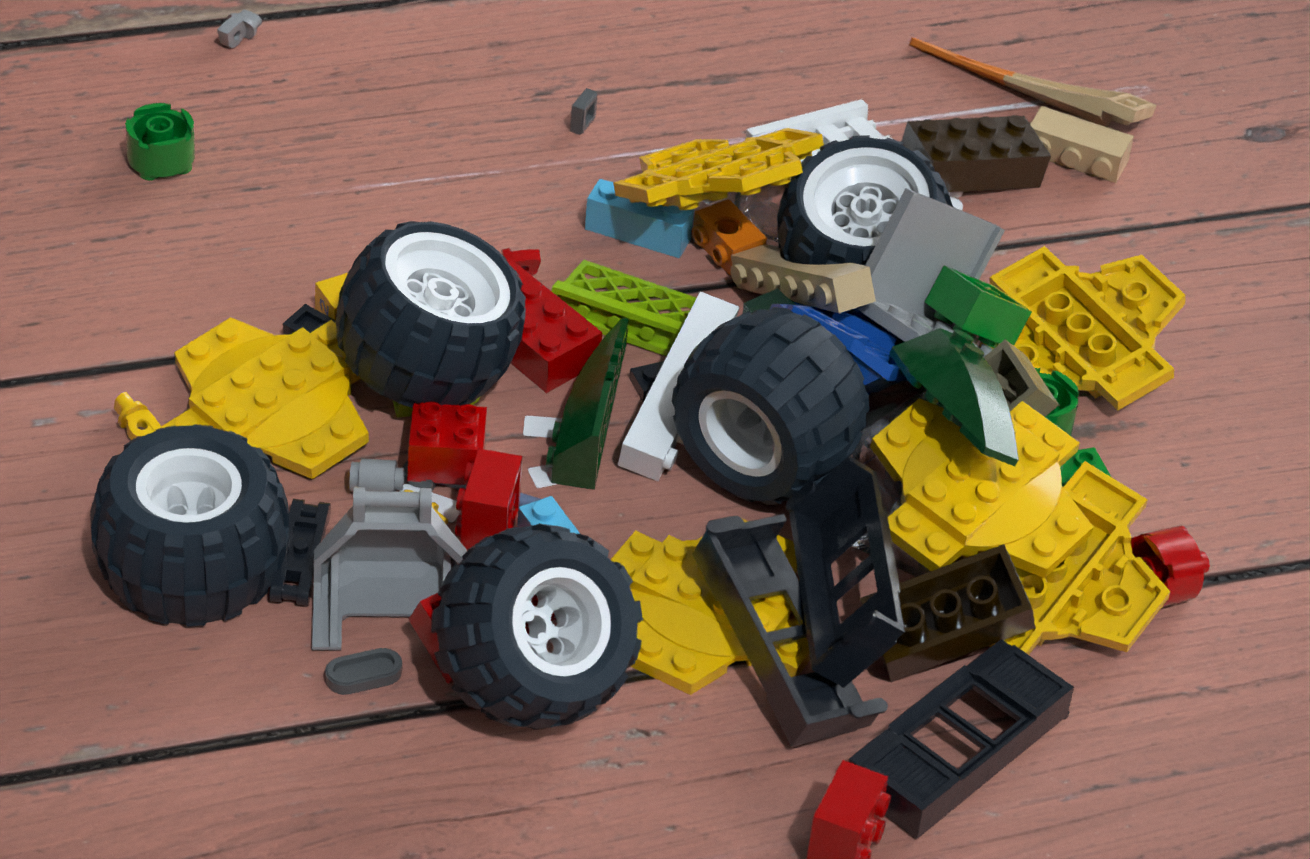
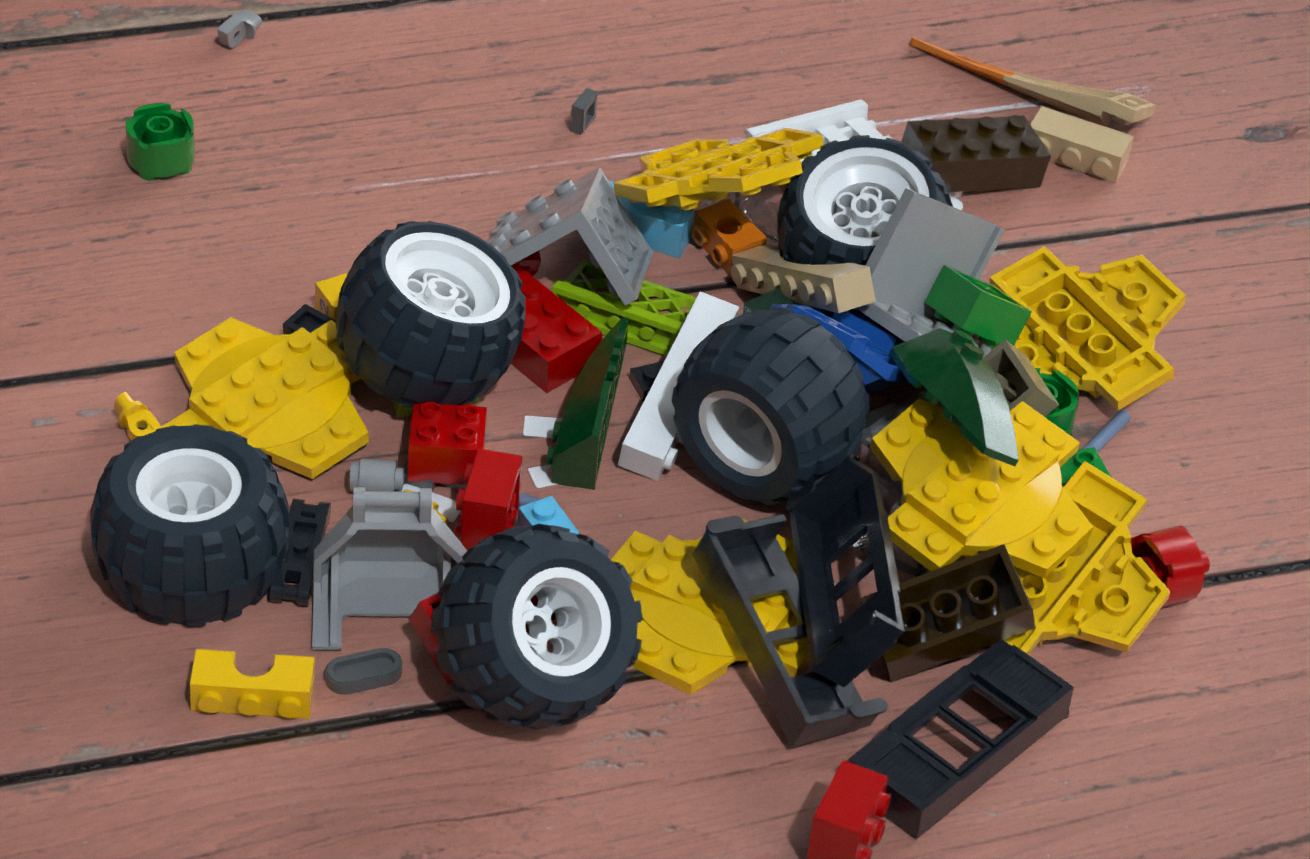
none -> yellow arch [190,649,315,719]
none -> light grey bracket [486,167,654,306]
none -> sand blue bar [1082,410,1131,452]

